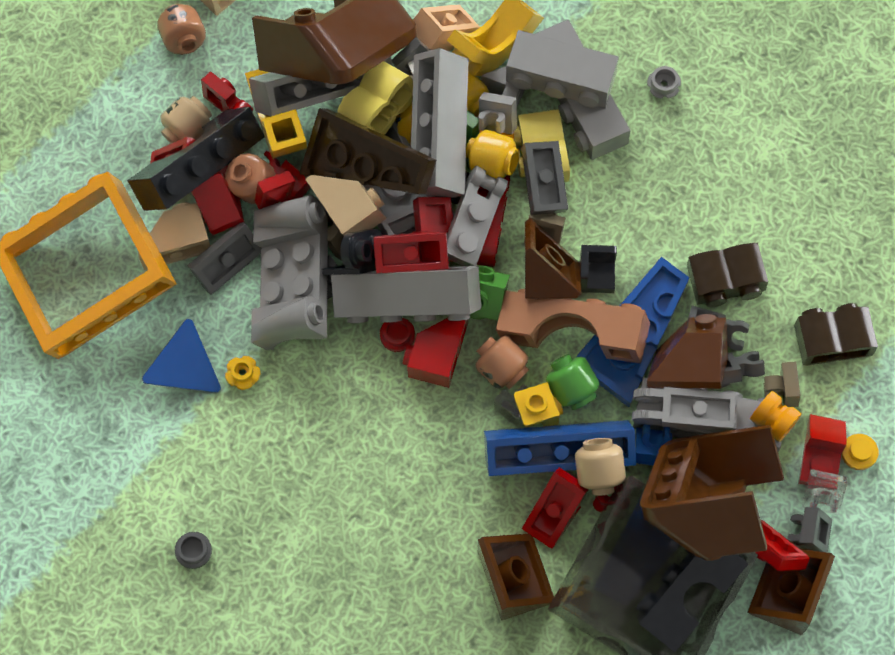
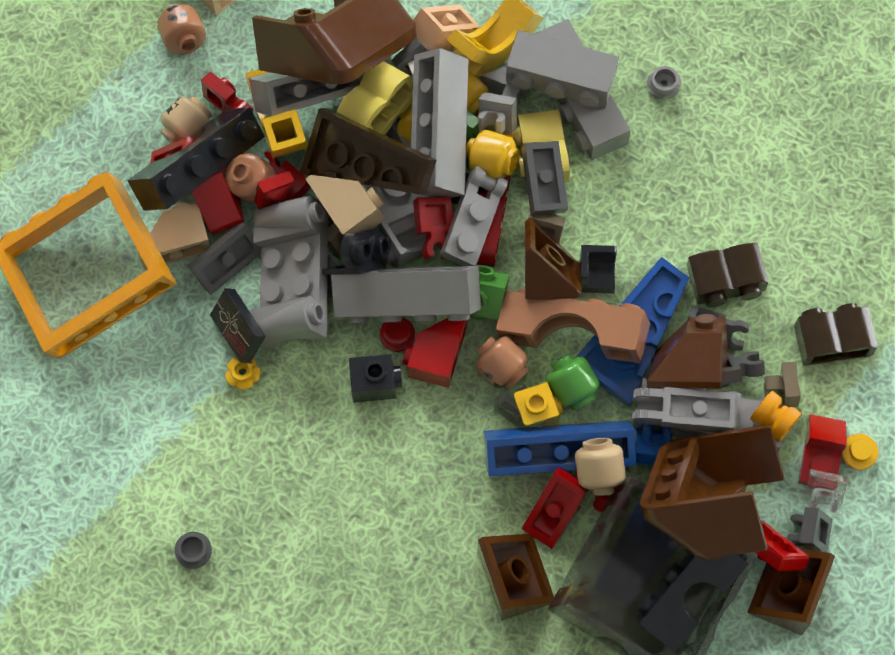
blue piece [142,319,221,393] -> none
red slope [373,231,449,274] -> none
none -> black tile [210,288,266,363]
none -> black brick [349,354,402,403]

